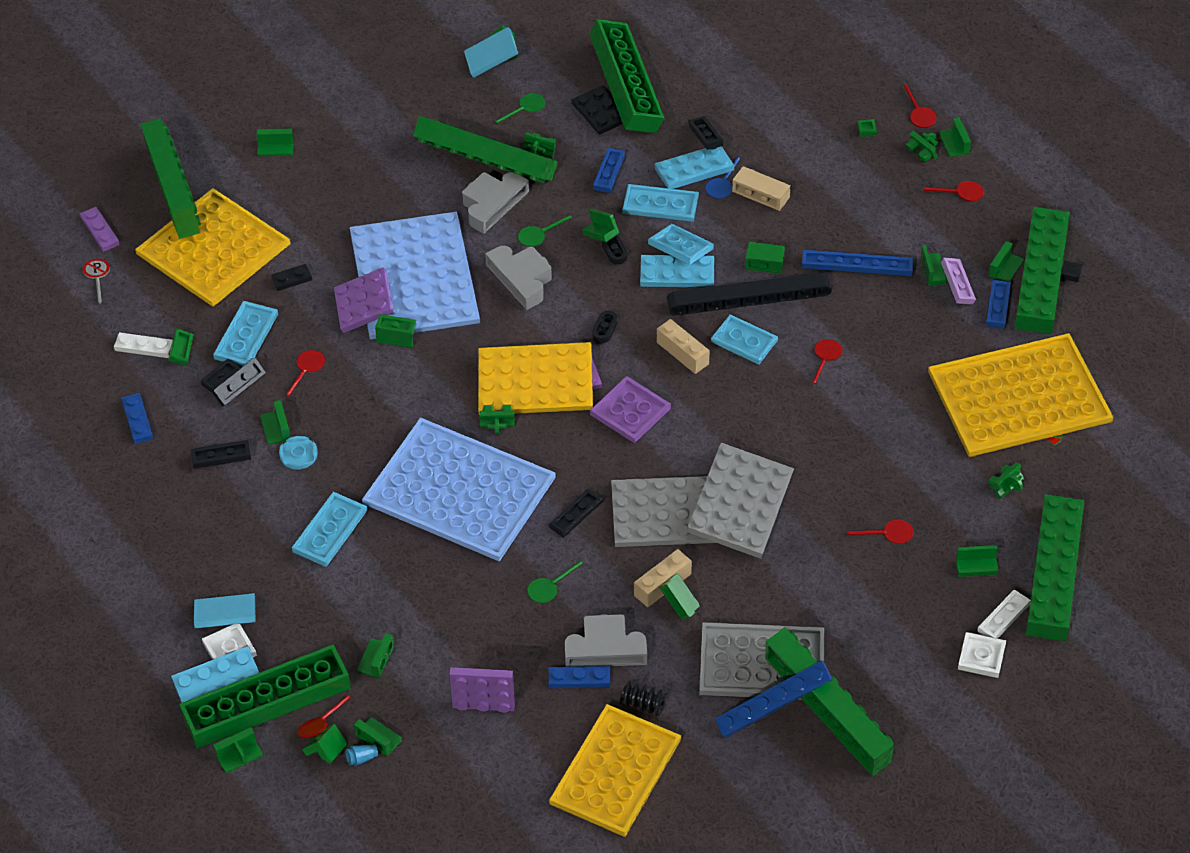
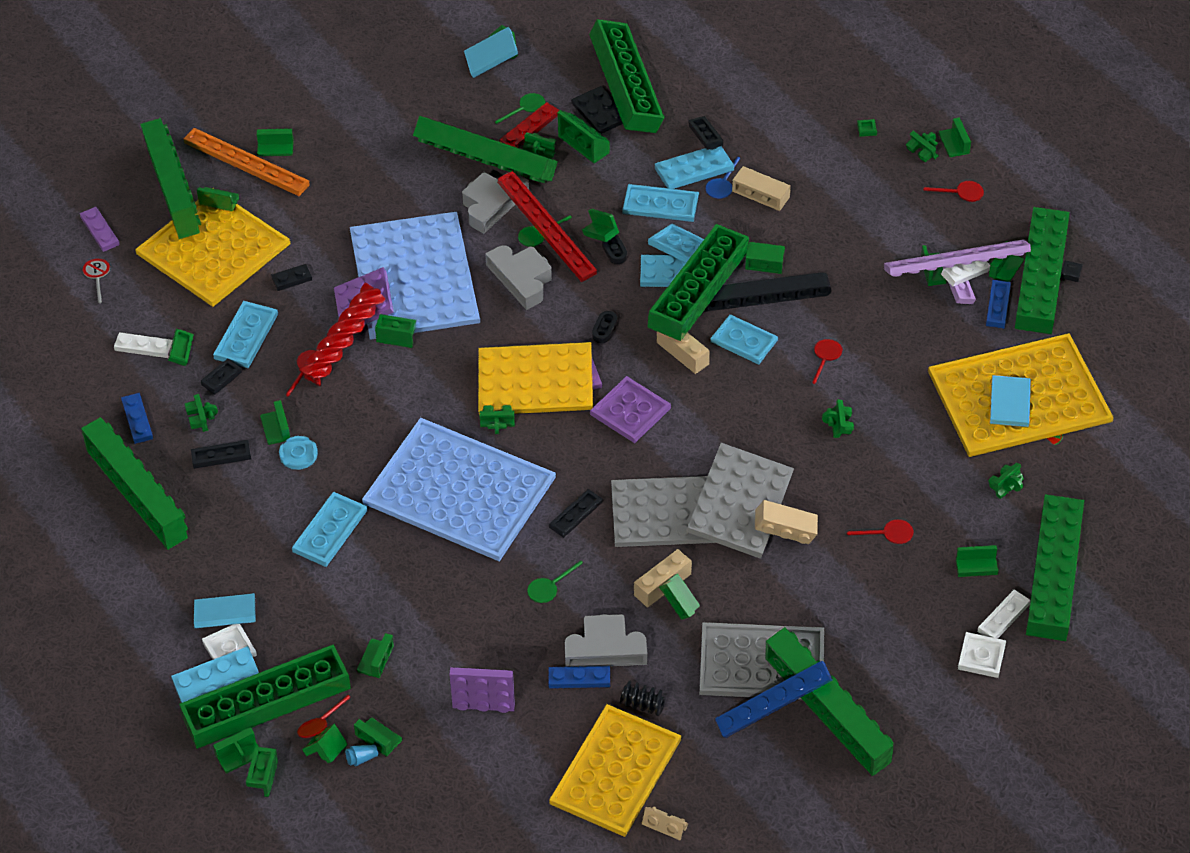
plate [211,358,266,406] -> none
blue plate [593,148,625,193] -> none
blue plate [802,250,913,276] -> none
red piece [904,84,937,128] -> none
none -> green brick [81,417,188,550]
none -> orange plate [184,128,310,196]
none -> green hips [185,394,218,432]
none -> green panel [197,187,239,211]
none -> green panel [246,746,278,797]
none -> red piece [299,282,386,387]
none -> red plate [497,171,597,282]
none -> red plate [499,102,560,148]
none -> green slope [557,110,610,164]
none -> tan hinge [642,807,688,840]
none -> green brick [647,224,749,341]
none -> tan brick [755,500,818,544]
none -> green hips [822,399,854,438]
none -> lavender plate [884,240,1031,277]
none -> white plate [941,260,990,286]
none -> medium azure tile [990,375,1031,427]

